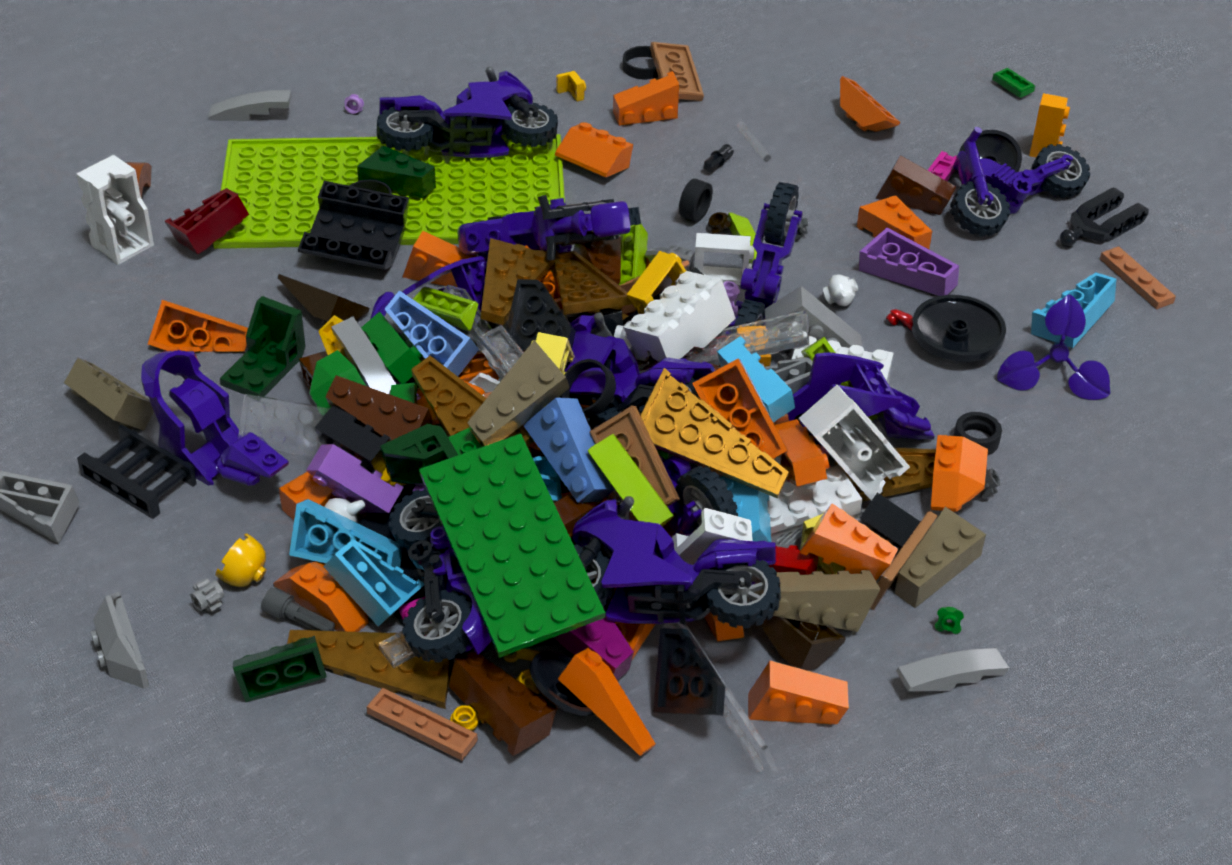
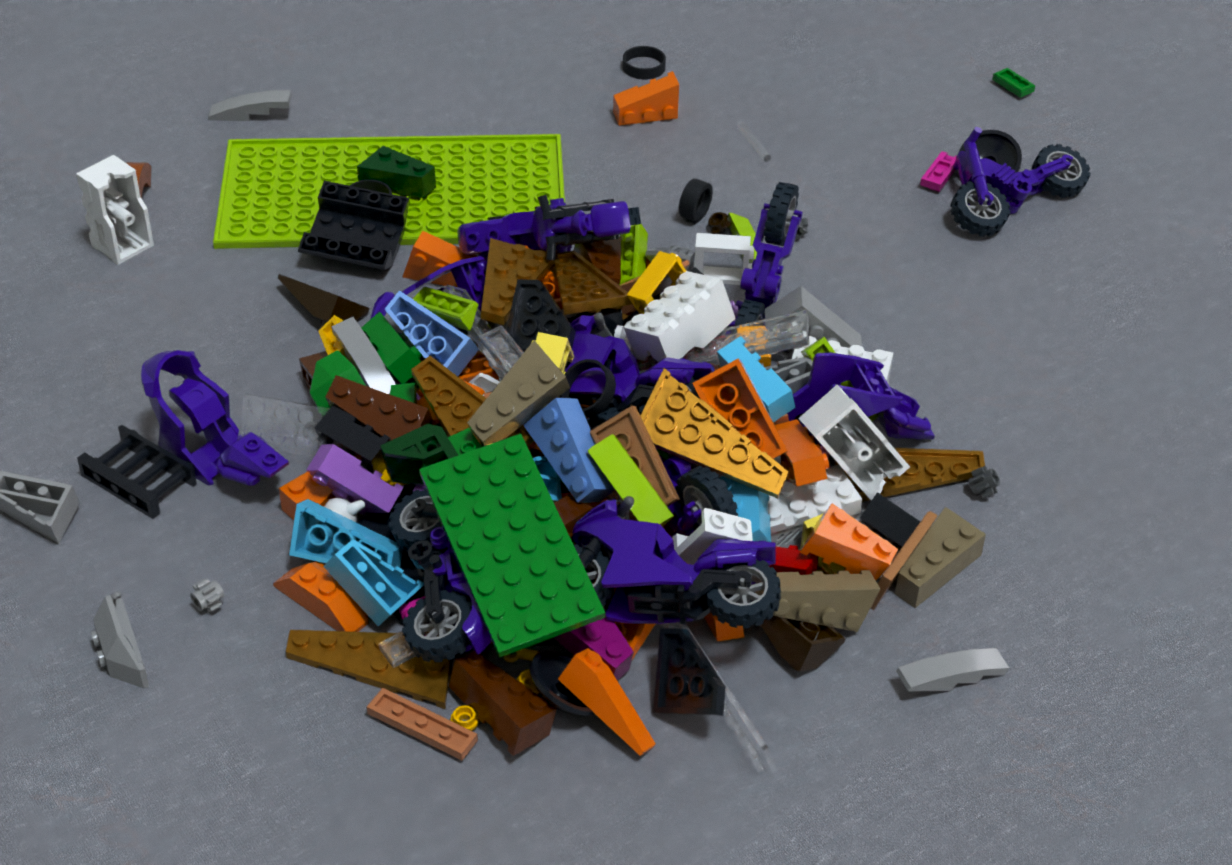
dark tan wedge [64,358,154,430] -> none
orange wedge [148,300,248,352] -> none
dark red wedge [165,188,249,254] -> none
yellow cylinder [215,533,267,587] -> none
dark green bracket [220,296,306,401] -> none
dark green slope [233,636,327,702] -> none
dark grey piece [261,587,335,631] -> none
lavender plate [344,94,364,114] -> none
piece [377,67,558,158] -> none
orange slope [555,122,633,177] -> none
yellow bracket [556,71,586,101] -> none
medium nougat tile [650,42,704,101] -> none
black axle [703,144,734,172] -> none
lavender plate [723,281,740,301] -> none
orange wedge [748,661,849,724] -> none
white piece [823,274,859,306] -> none
orange wedge [840,76,900,132] -> none
orange wedge [857,195,932,249] -> none
medium lavender wedge [859,228,959,296] -> none
reddish brown wedge [875,155,956,215] -> none
red arm [886,309,913,331] -> none
black dish [912,295,1006,362] -> none
orange wedge [931,435,988,512] -> none
green plate [935,607,964,634] -> none
black tyre [953,412,1002,455] -> none
dark purple plant [997,294,1111,400] -> none
light orange wedge [1029,93,1070,157] -> none
medium azure wedge [1031,272,1117,348] -> none
black piece [1060,187,1149,247] -> none
nougat plate [1100,246,1176,310] -> none

